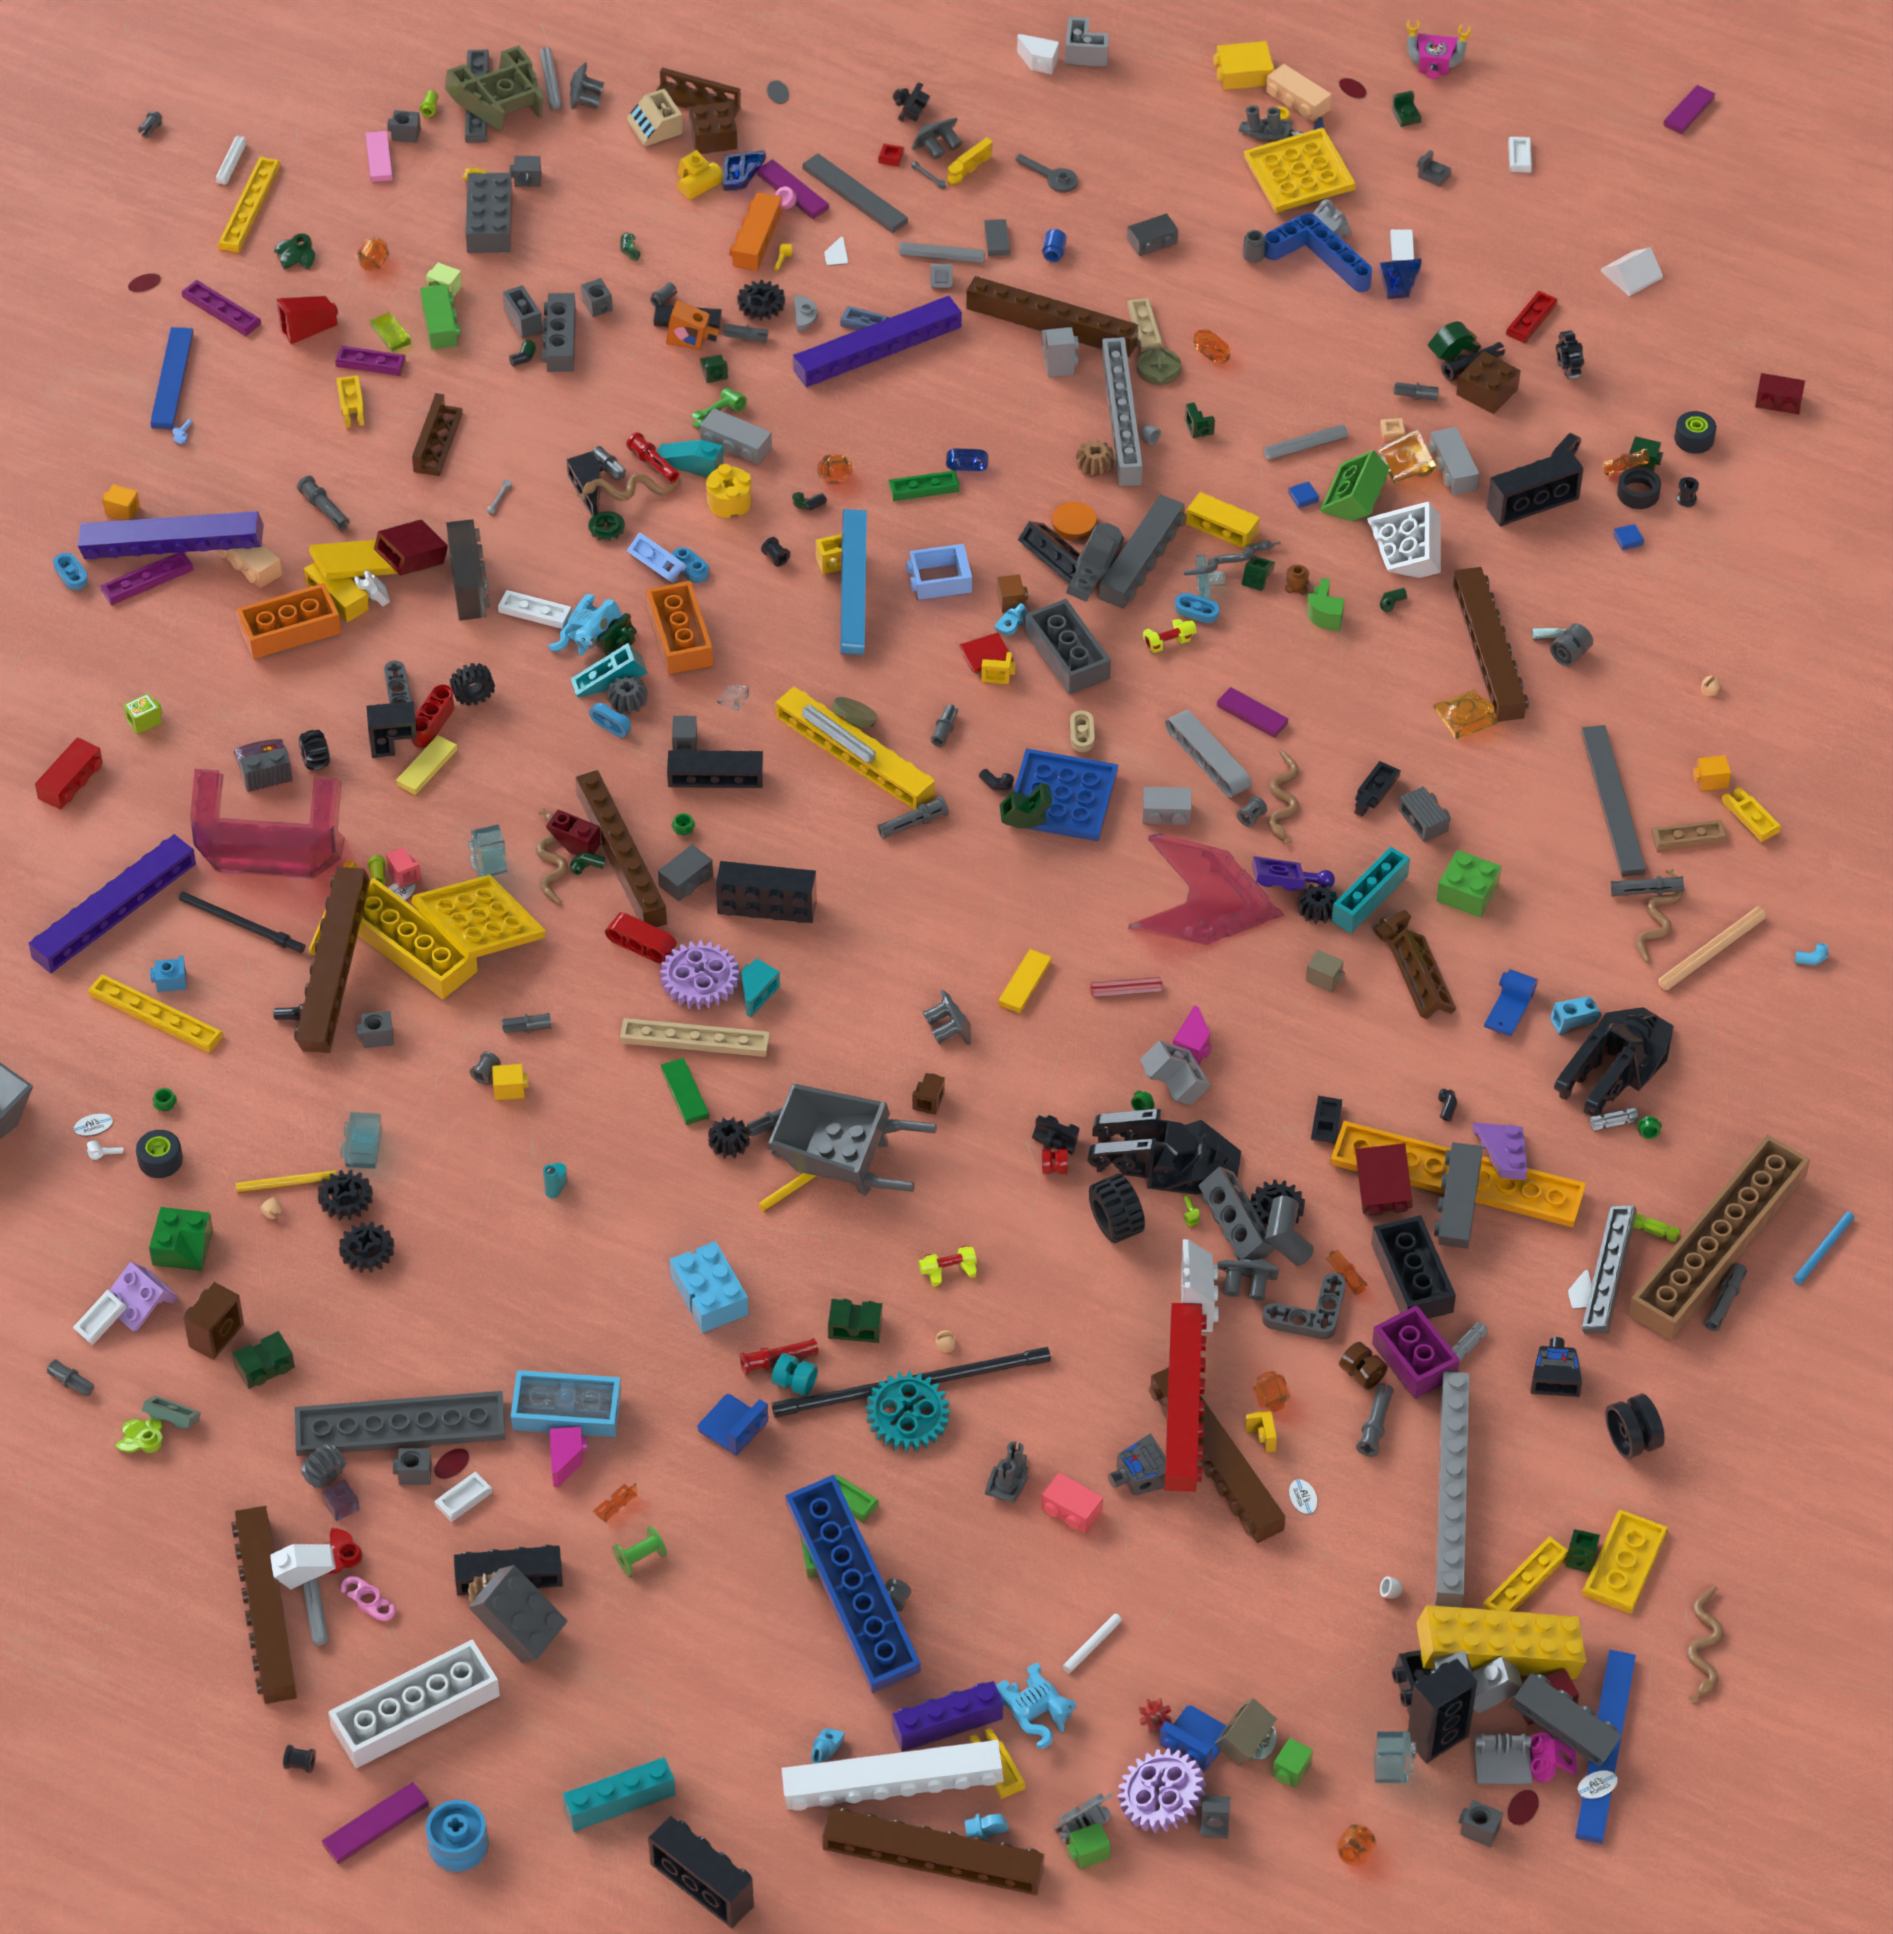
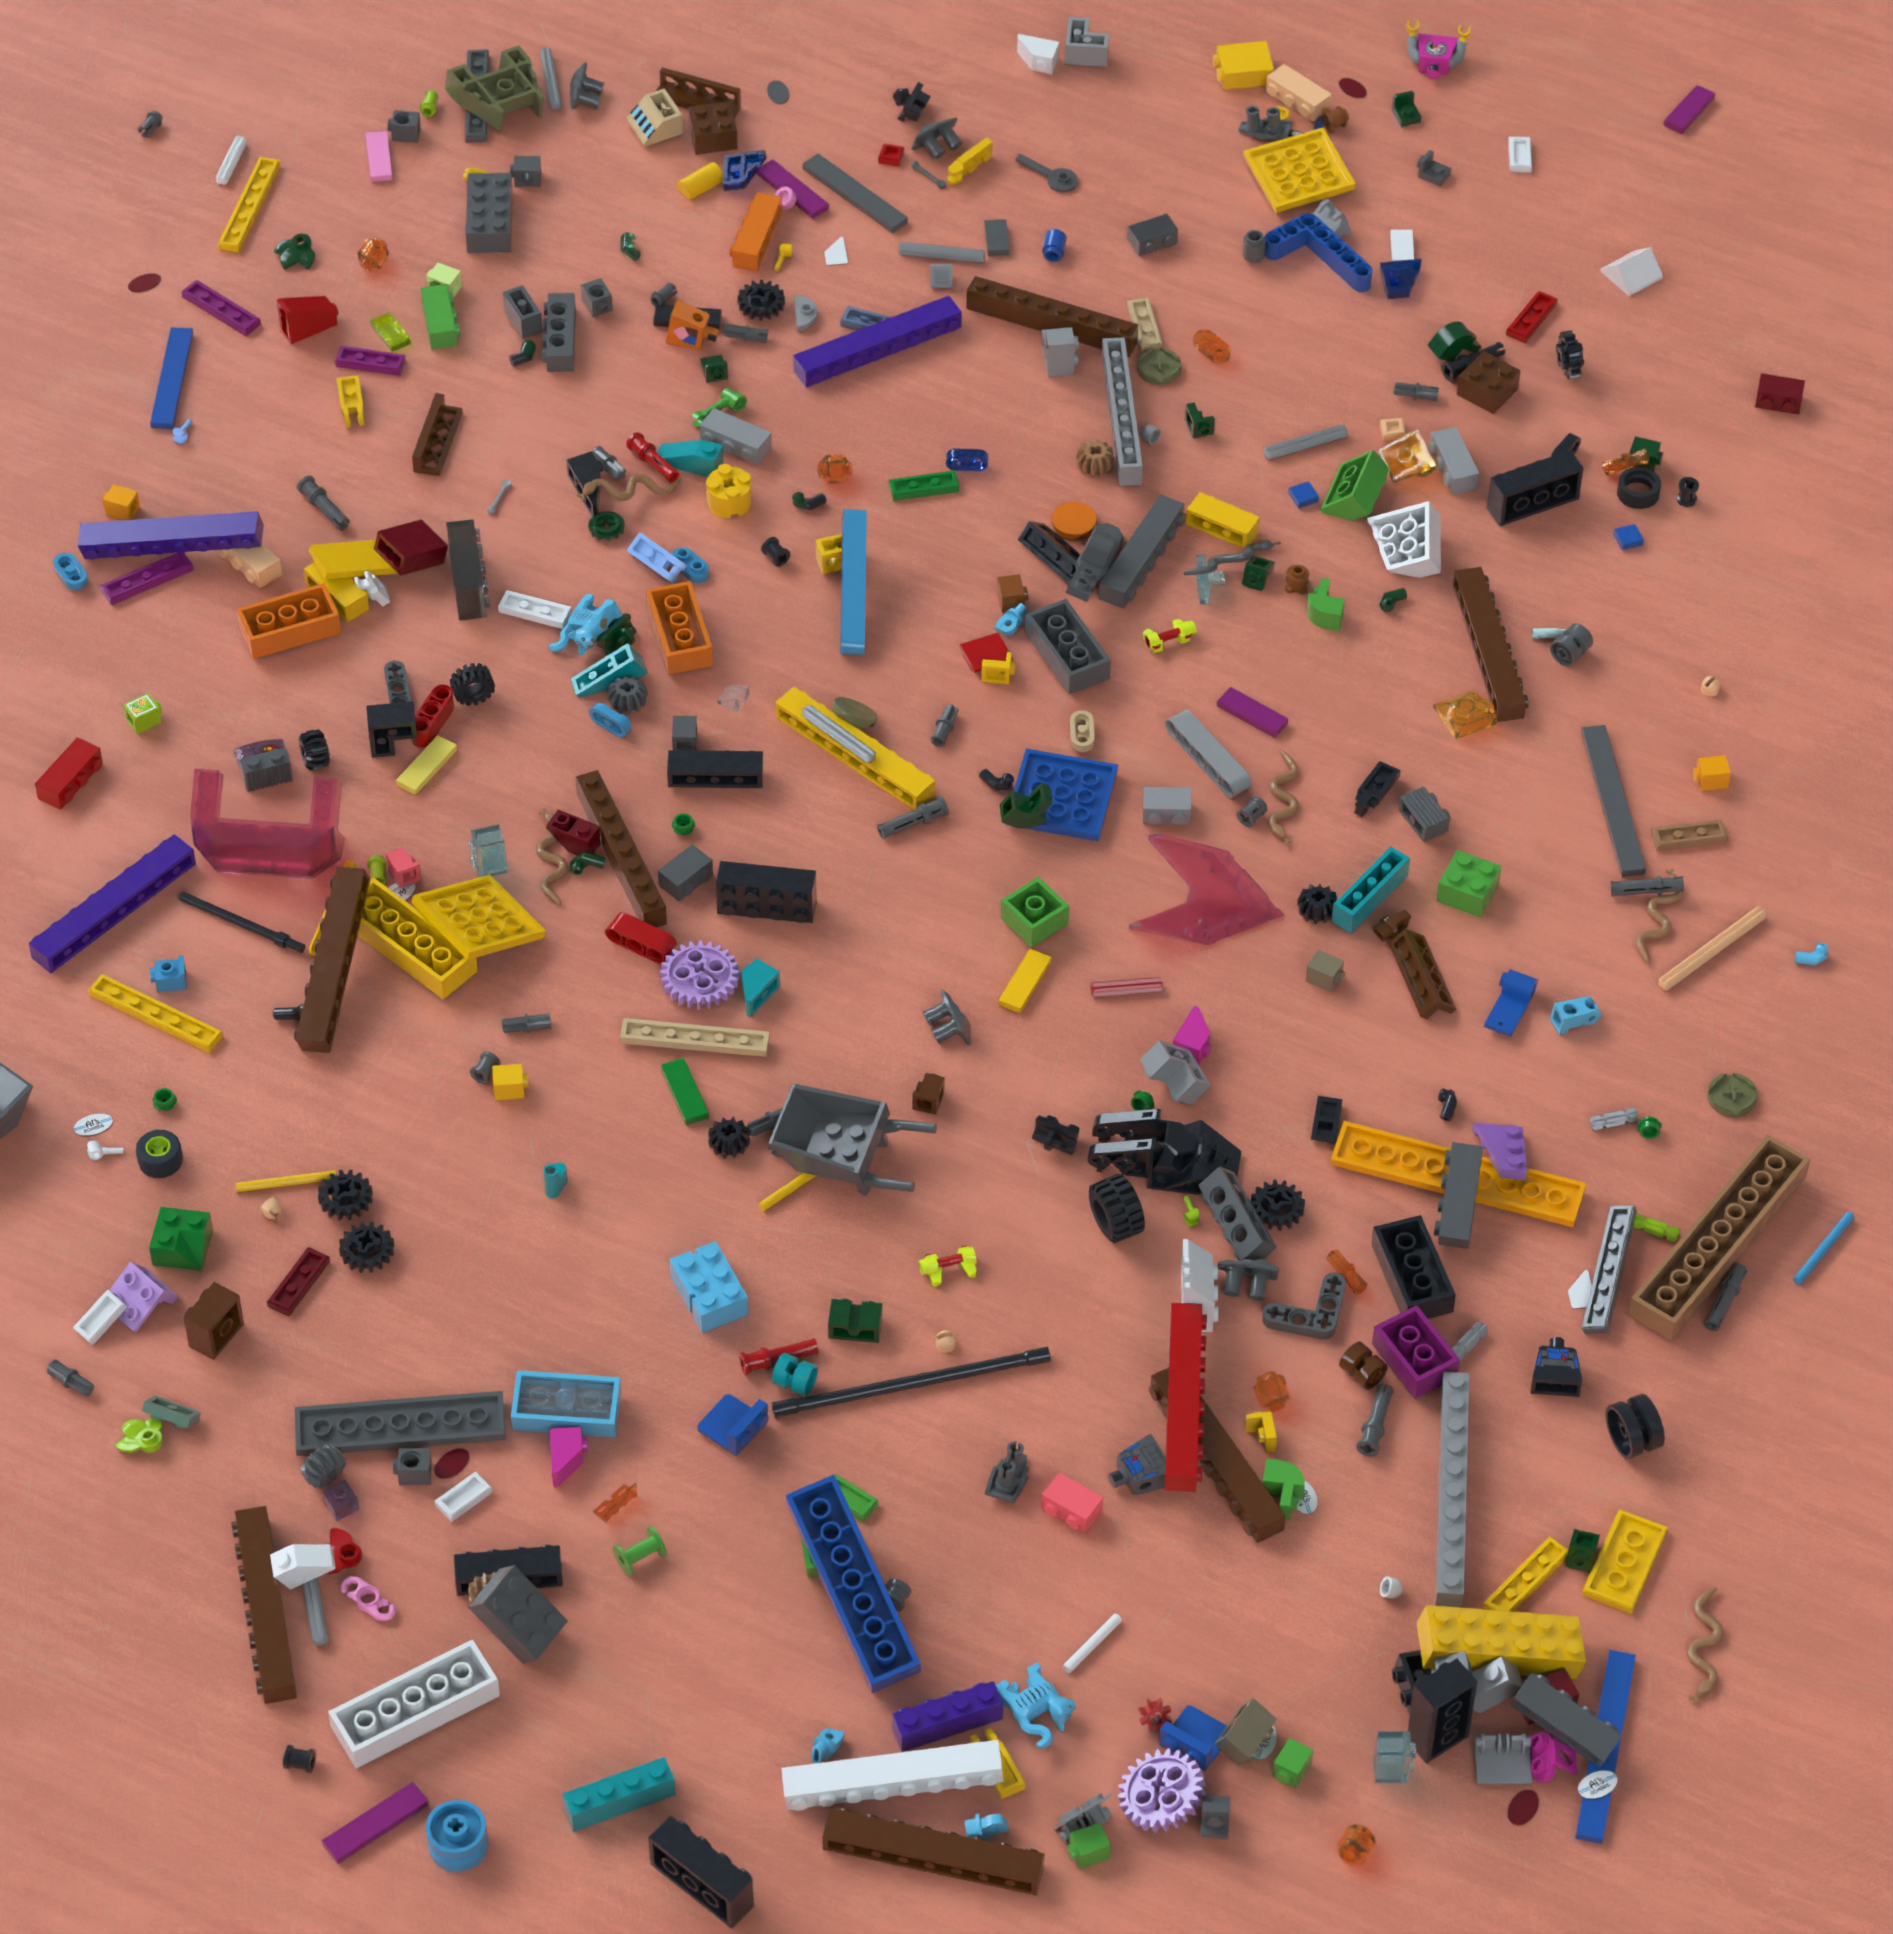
dark green brick [232,1331,295,1389] -> none
clear light blue brick [340,1112,382,1169] -> none
dark grey brick [357,1011,394,1048] -> none
yellow bracket [677,150,709,179] -> none
teal gear [866,1371,950,1453] -> none
light blue window [906,544,972,600] -> none
red wheel [1042,1149,1068,1174] -> none
dark azure plate [1175,593,1219,623] -> none
dark purple plate [1252,856,1335,891] -> none
dark grey brick [1265,1196,1313,1266] -> none
dark red brick [1355,1143,1413,1216] -> none
dark grey brick [1458,1800,1503,1848] -> none
black connector [1554,1007,1674,1115] -> none
black wheel [1674,411,1717,454] -> none
yellow hinge [1722,787,1781,842] -> none
none -> dark red tile [267,1247,330,1317]
none -> bright green brick [1001,877,1069,948]
none -> bright green brick [1263,1459,1305,1521]
none -> dark orange brick [1322,106,1349,134]
none -> olive tile [1707,1073,1757,1117]

